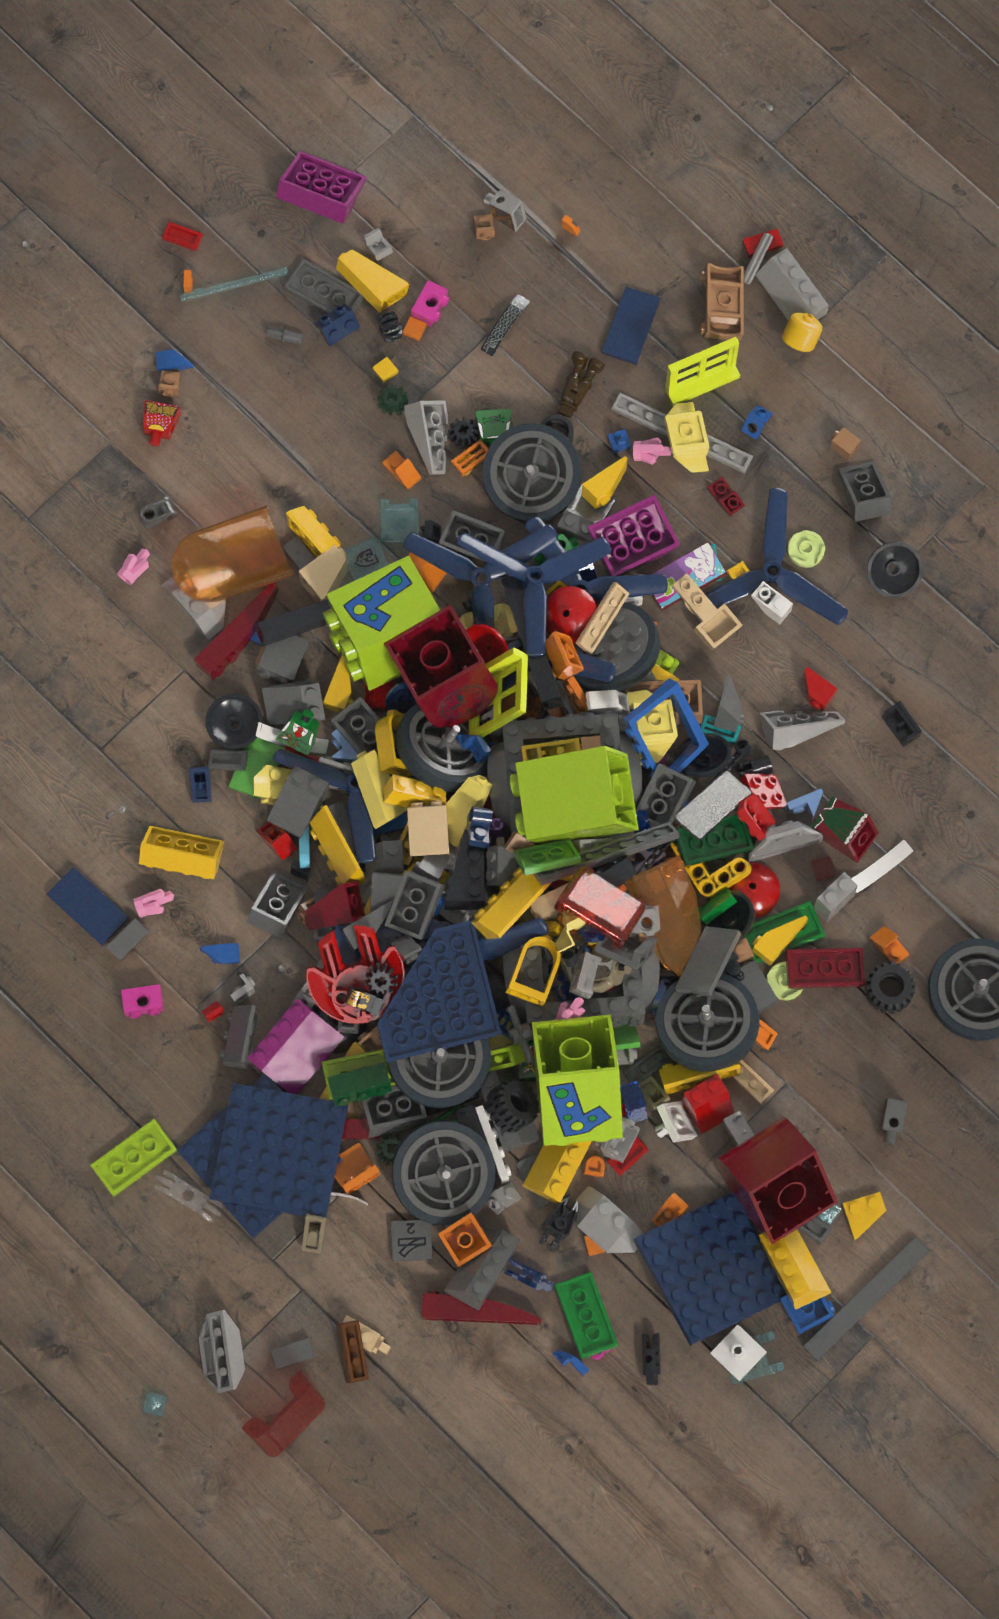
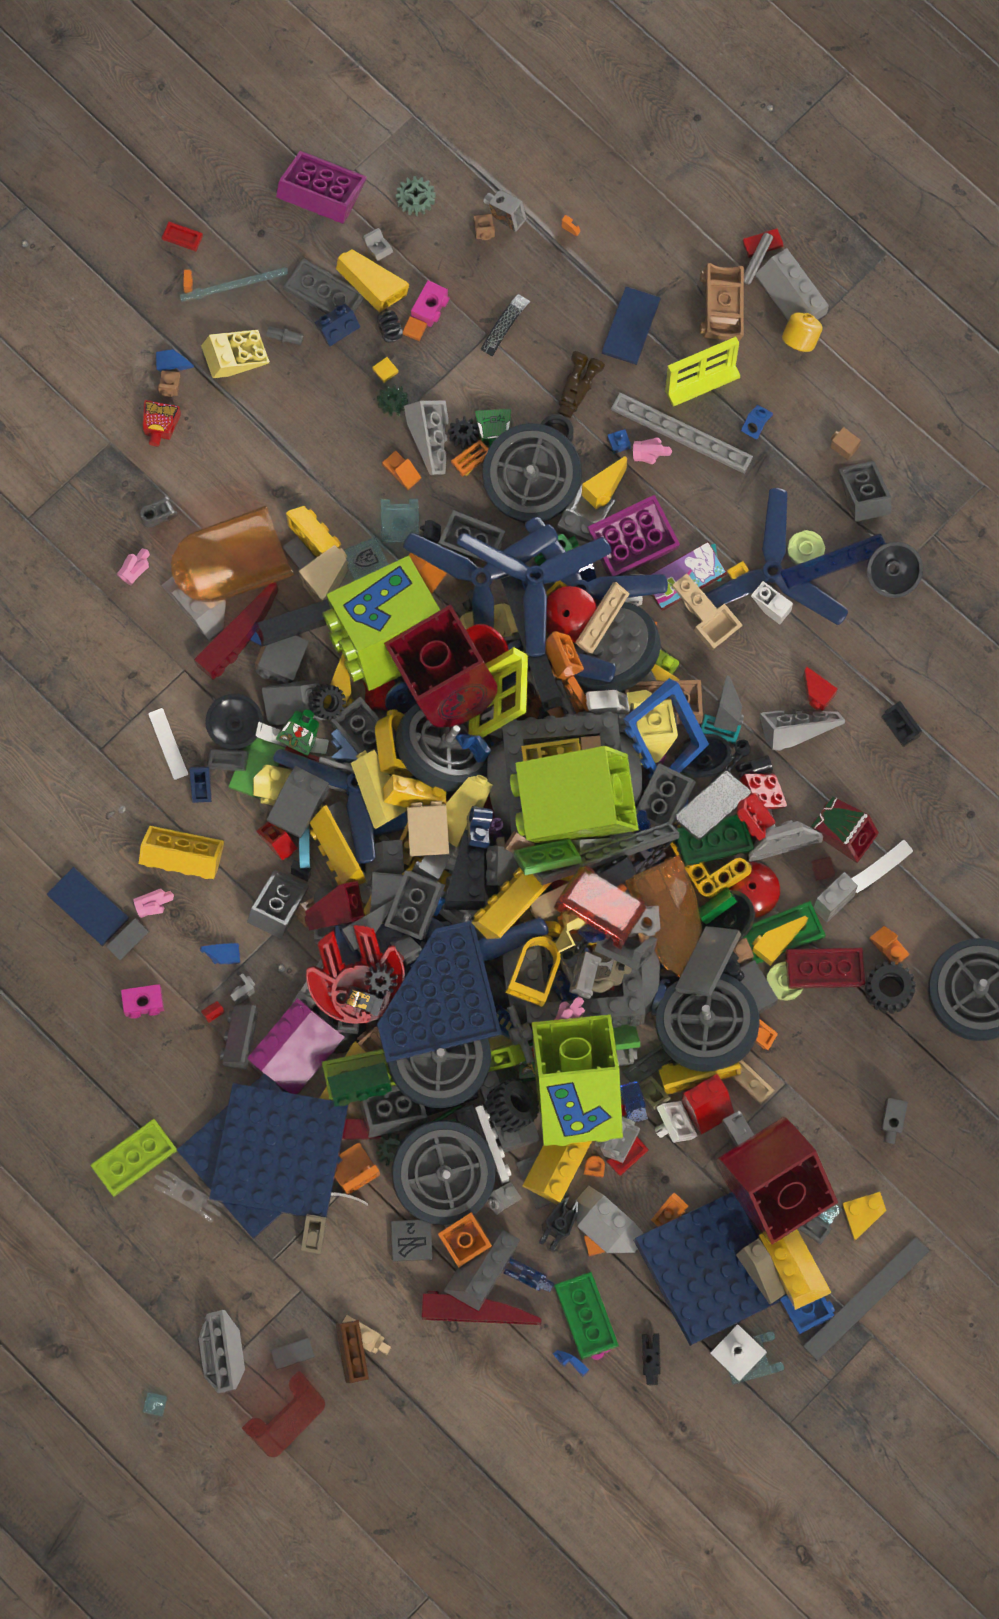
light yellow piece [664,402,709,473] -> none
dark red slope [706,476,745,517] -> none
medium blue slope [785,788,823,820] -> none
none -> white sticker [149,708,188,780]
none -> light yellow slope [201,330,269,378]
none -> black tyre [308,684,346,720]
none -> sand green gear [396,176,436,216]
none -> dark tan slope [736,1238,786,1304]
none -> clear blue tile [781,534,885,589]

